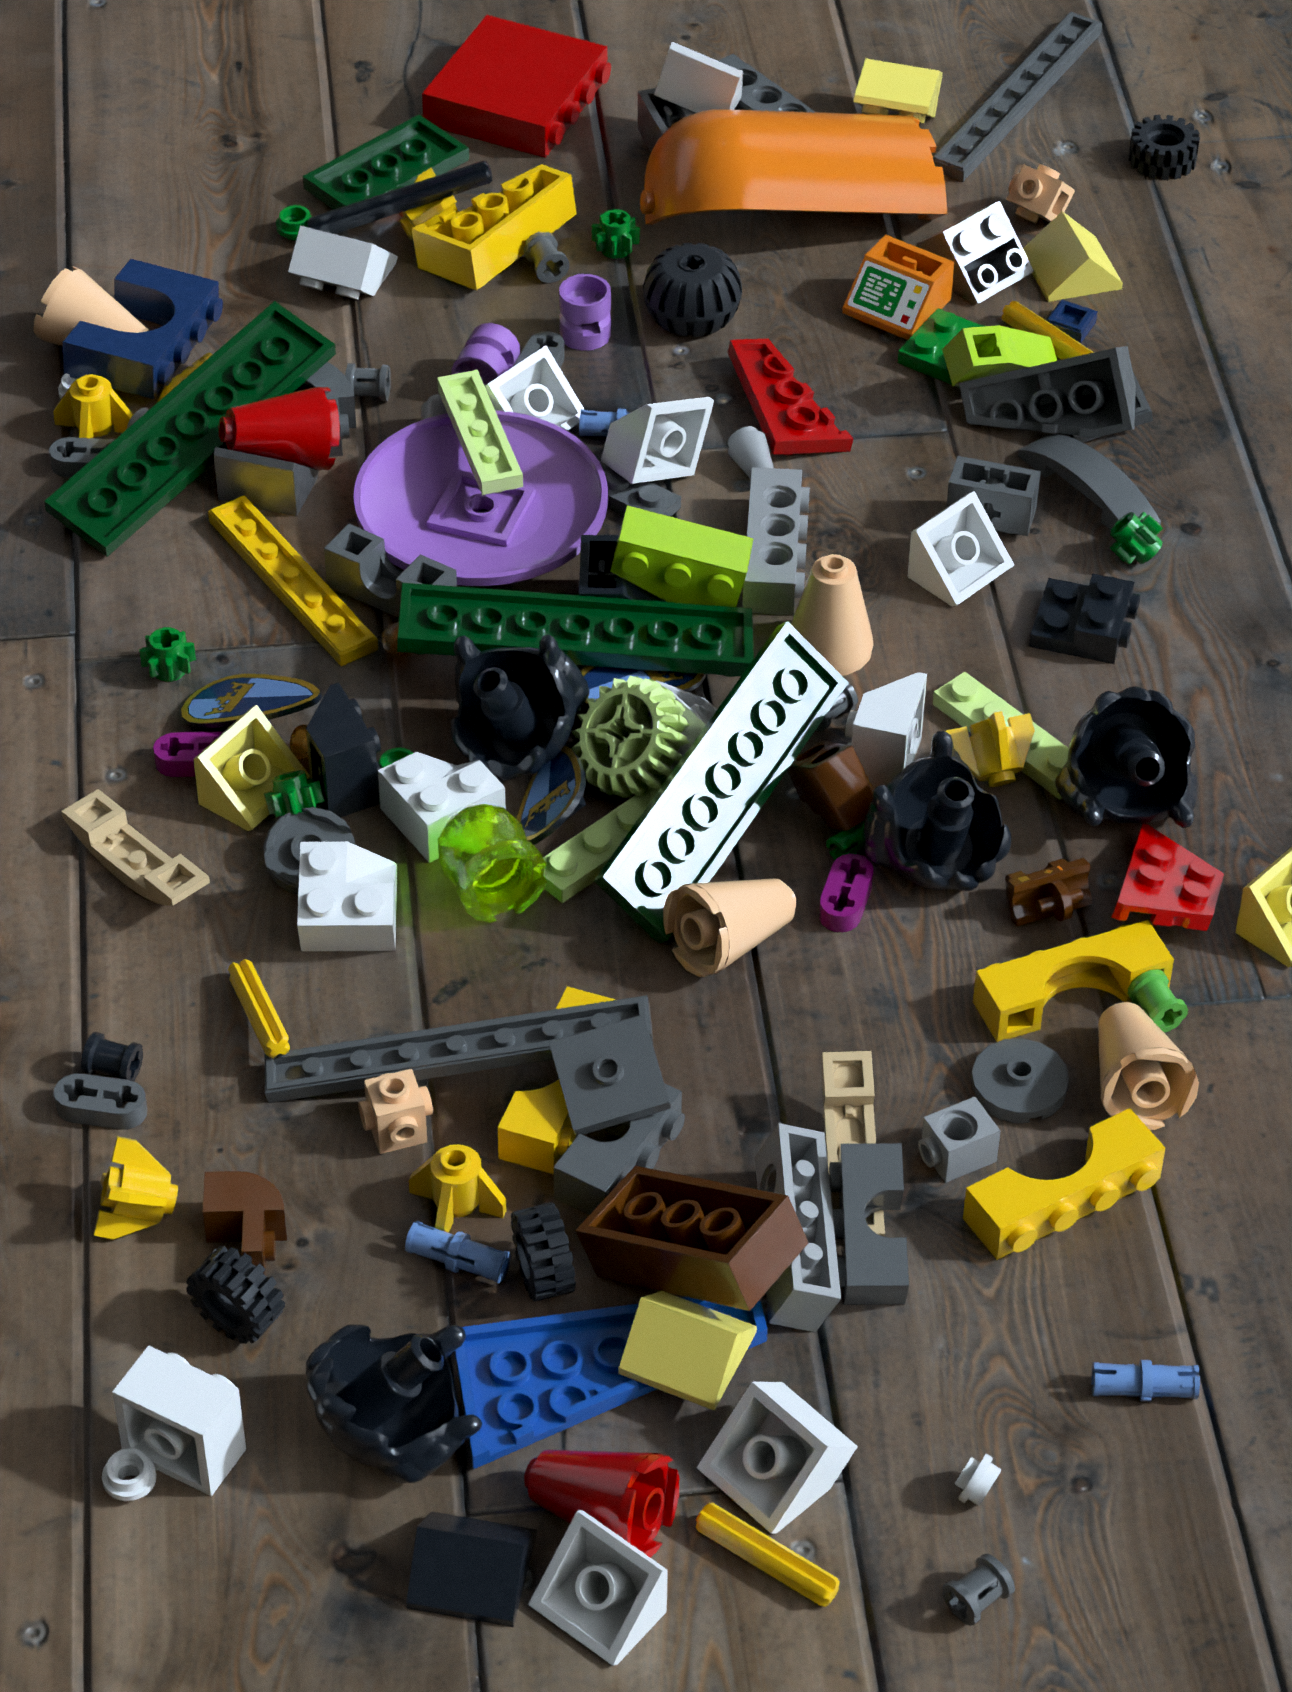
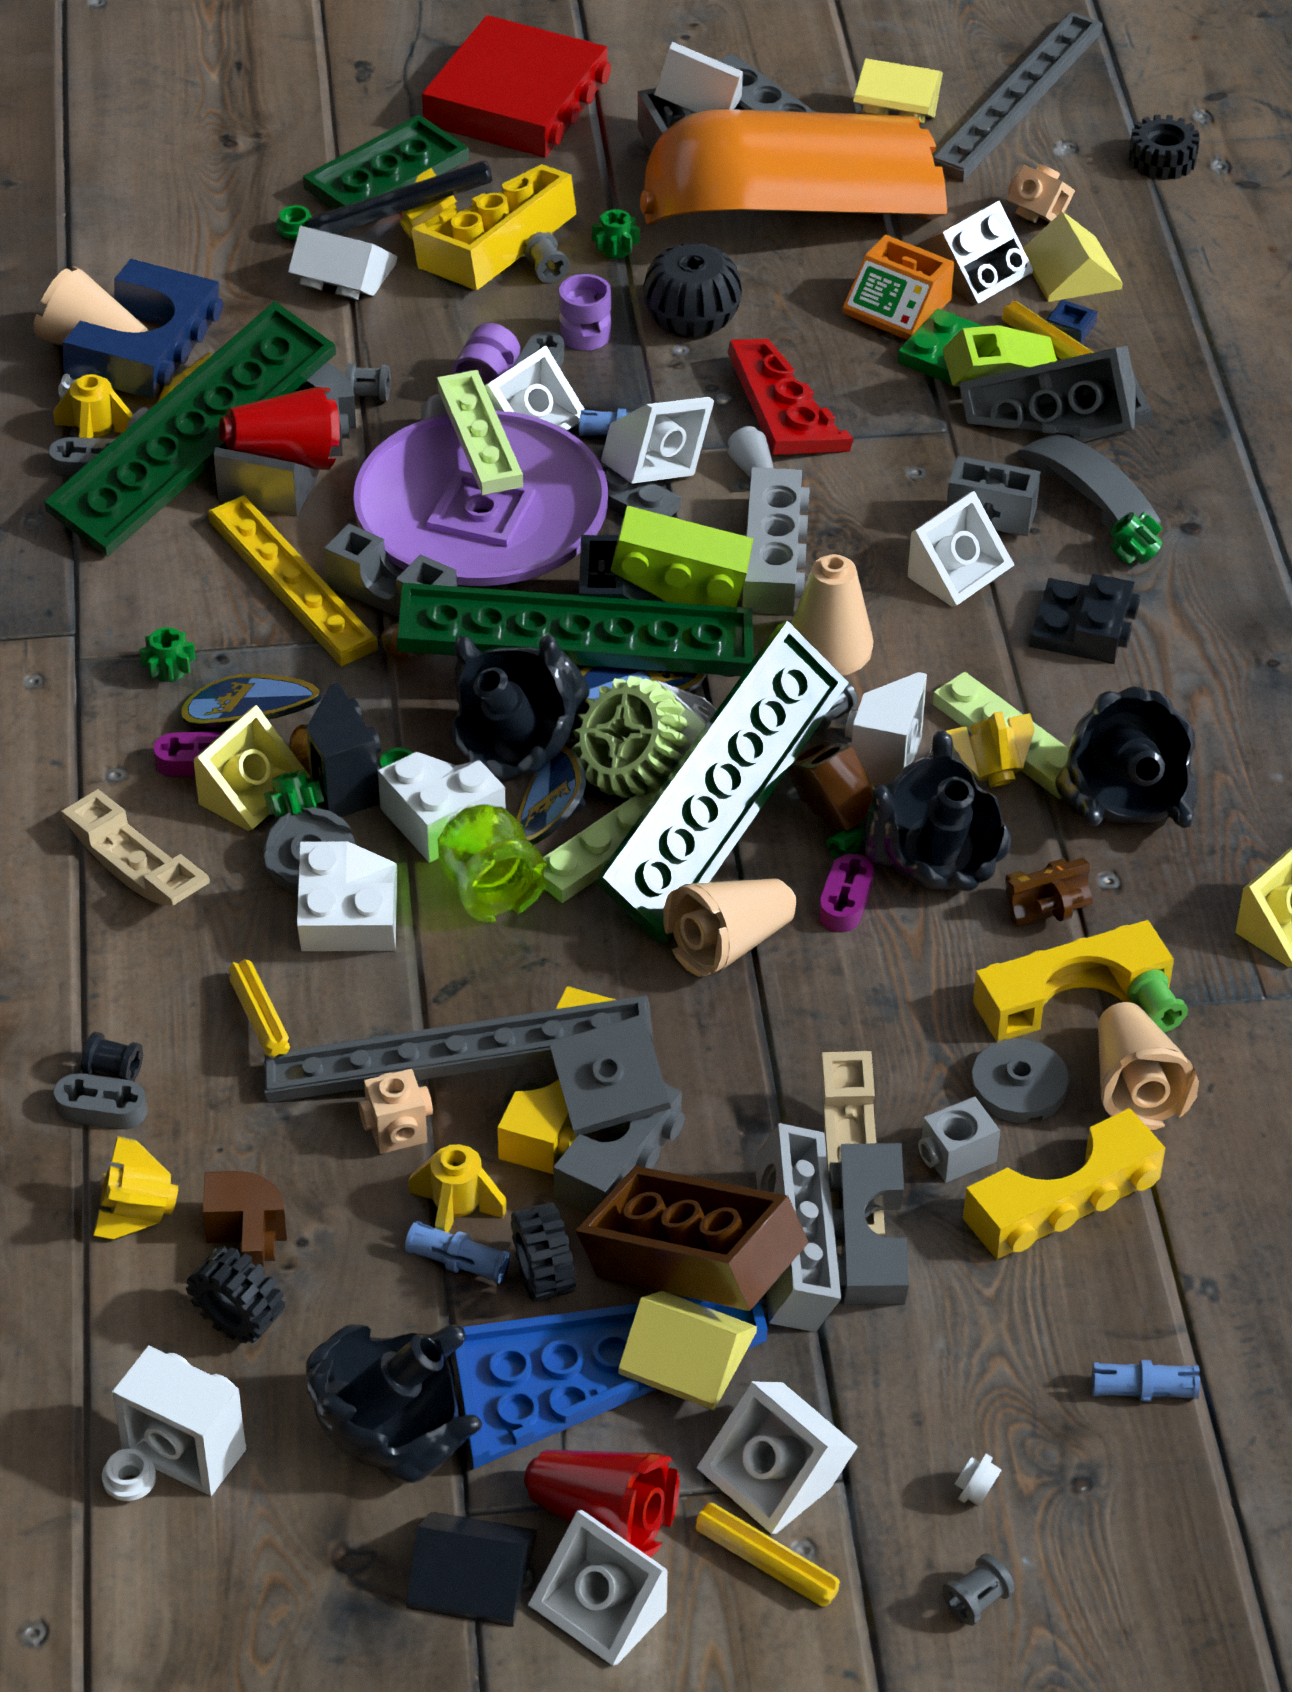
red wing [1111,823,1224,931] -> none

